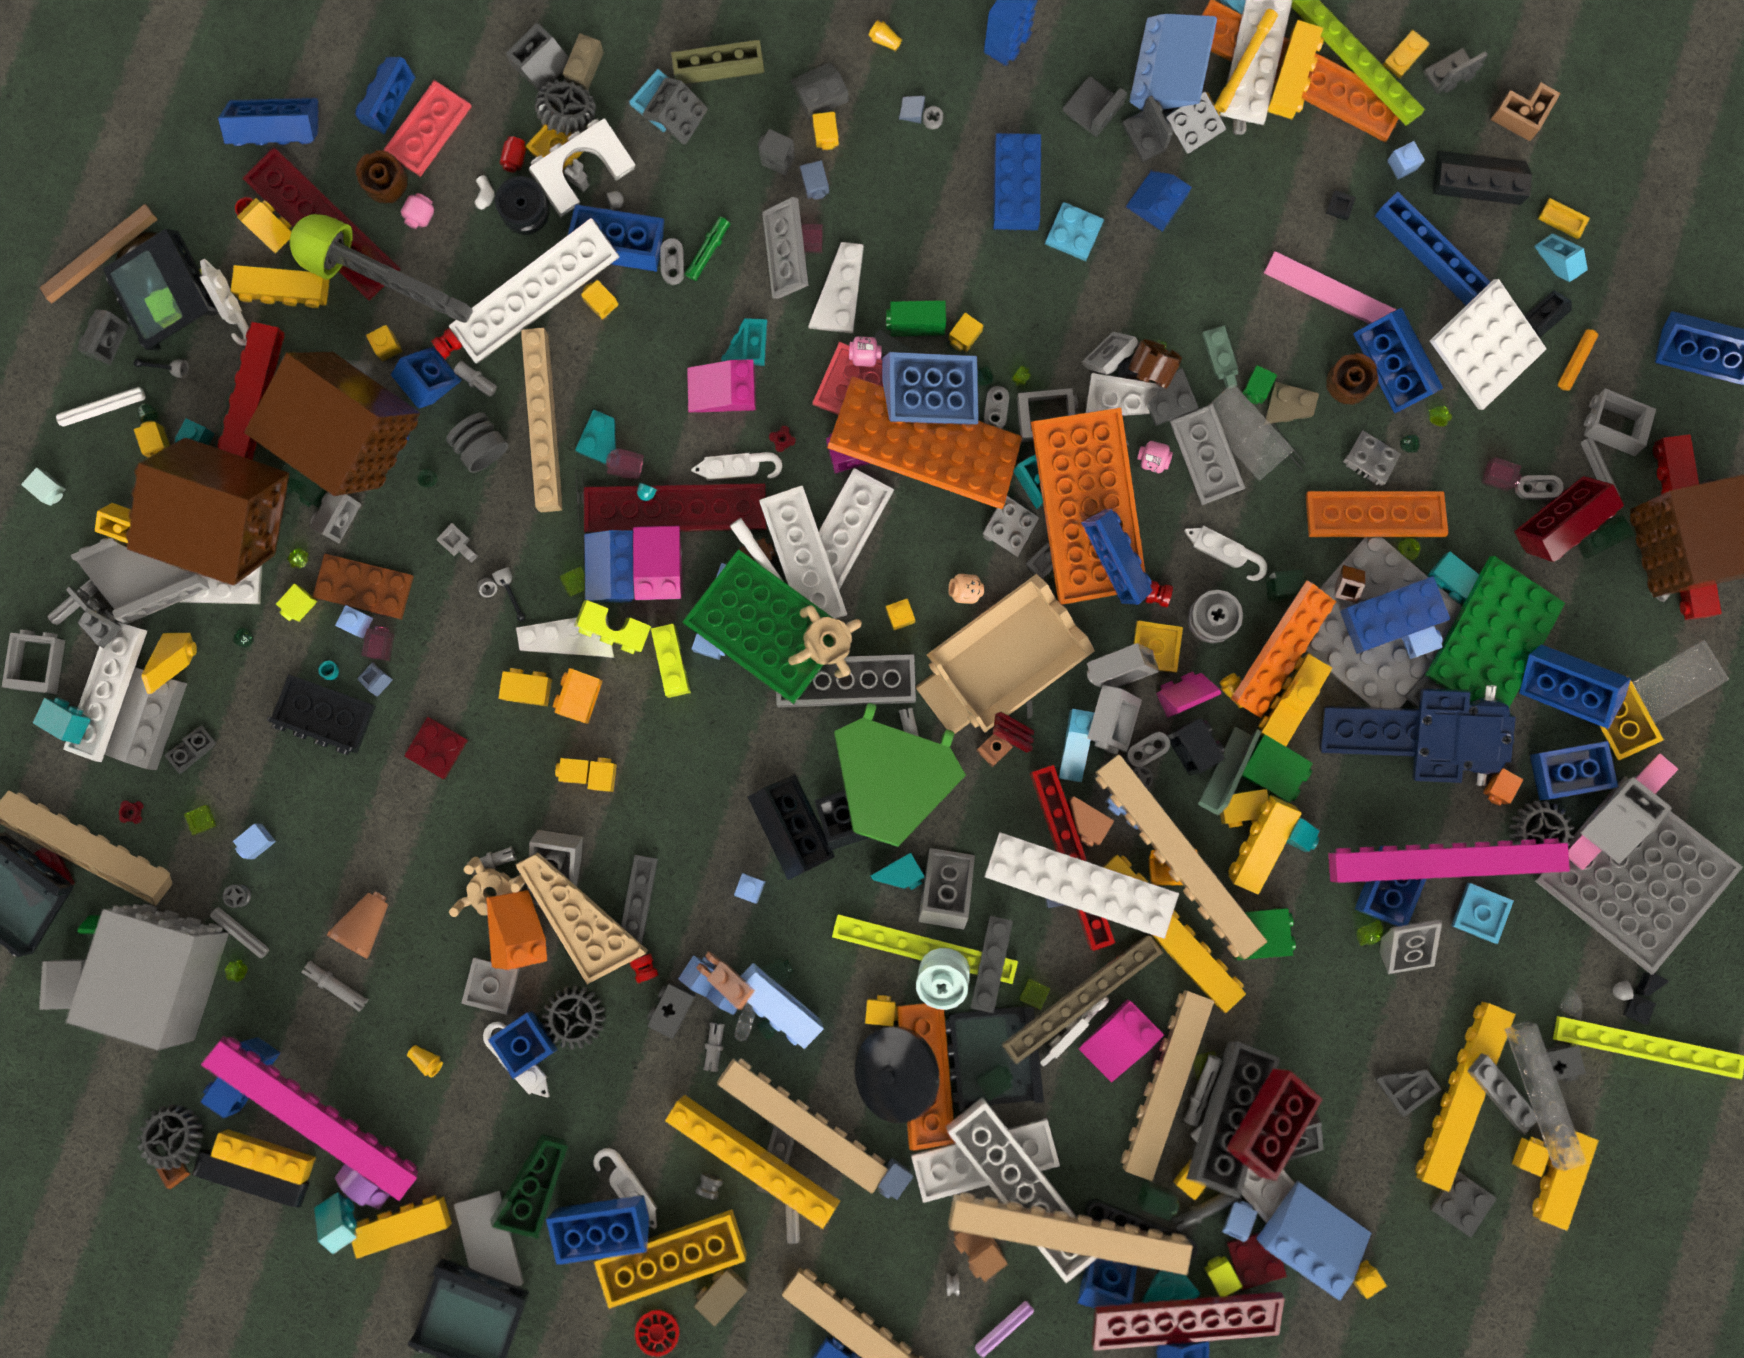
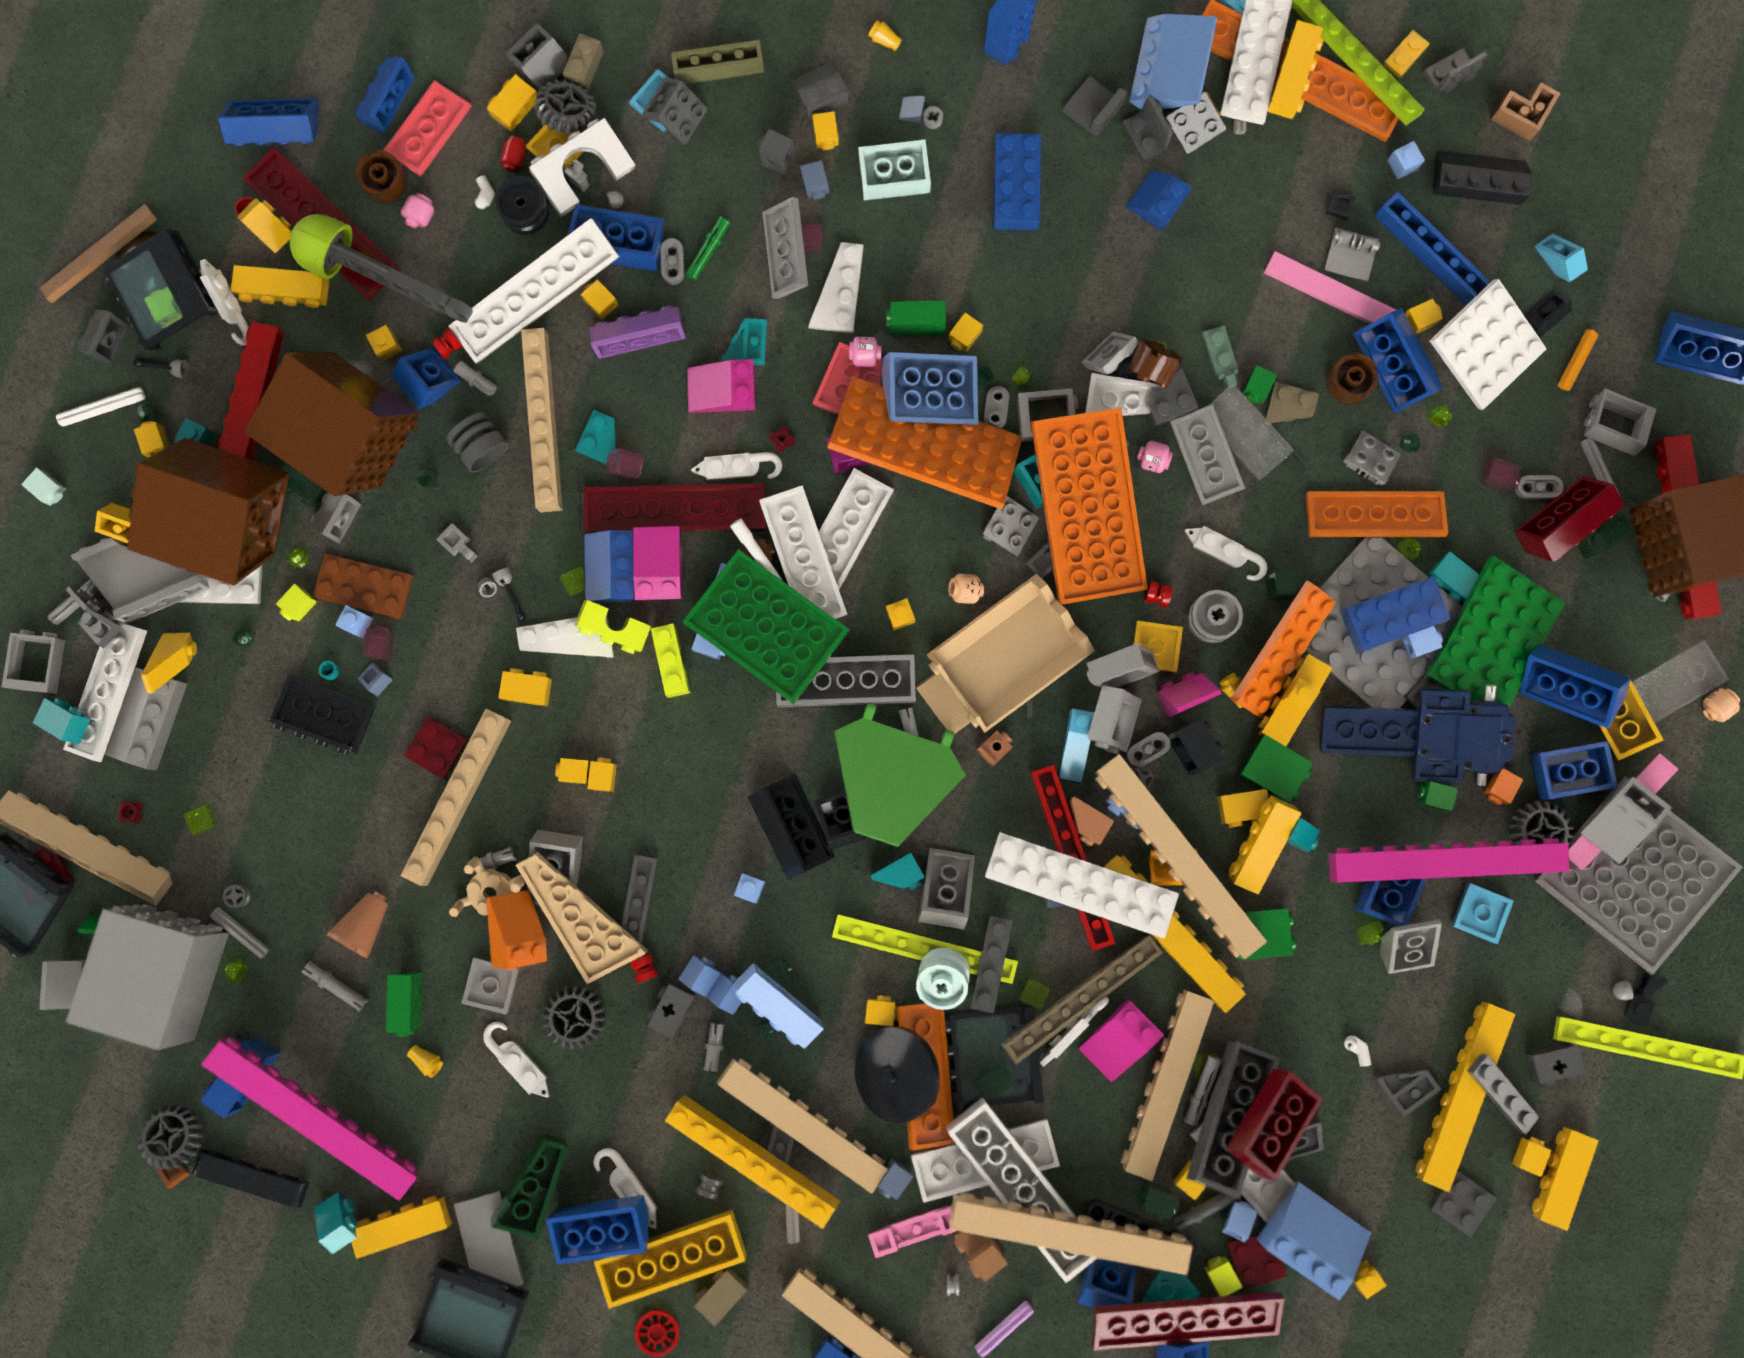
dark grey slope [164,725,216,774] -> none
yellow brick [211,1129,316,1185] -> none
light blue brick [233,823,276,859] -> none
medium lavender brick [335,1164,390,1210] -> none
blue slope [488,1011,558,1079] -> none
light orange slope [553,668,603,724] -> none
teal hinge [637,482,657,501] -> none
nougat hinge [696,951,755,1010] -> none
clear bar [735,1002,756,1041] -> none
tan plate [788,606,862,678] -> none
dark red tile [993,711,1034,753] -> none
medium azure plate [1045,202,1104,261] -> none
blue slope [1081,509,1153,605] -> none
sand green panel [1198,727,1261,815] -> none
yellow piece [1214,9,1278,113] -> none
reddish brown brick [1335,565,1366,604] -> none
clear brick [1505,1021,1587,1171] -> none
yellow tile [1538,198,1590,239] -> none
none -> green brick [386,972,423,1037]
none -> tan brick [401,709,511,886]
none -> yellow brick [487,74,537,132]
none -> medium lavender slope [590,306,686,359]
none -> light aqua brick [858,140,931,200]
none -> bright pink slope [868,1205,956,1258]
none -> light grey hinge [1324,228,1380,282]
none -> white arm [1344,1036,1371,1067]
none -> yellow brick [1405,299,1443,334]
none -> green brick [1417,781,1458,812]
none -> light nougat head [1703,688,1740,722]

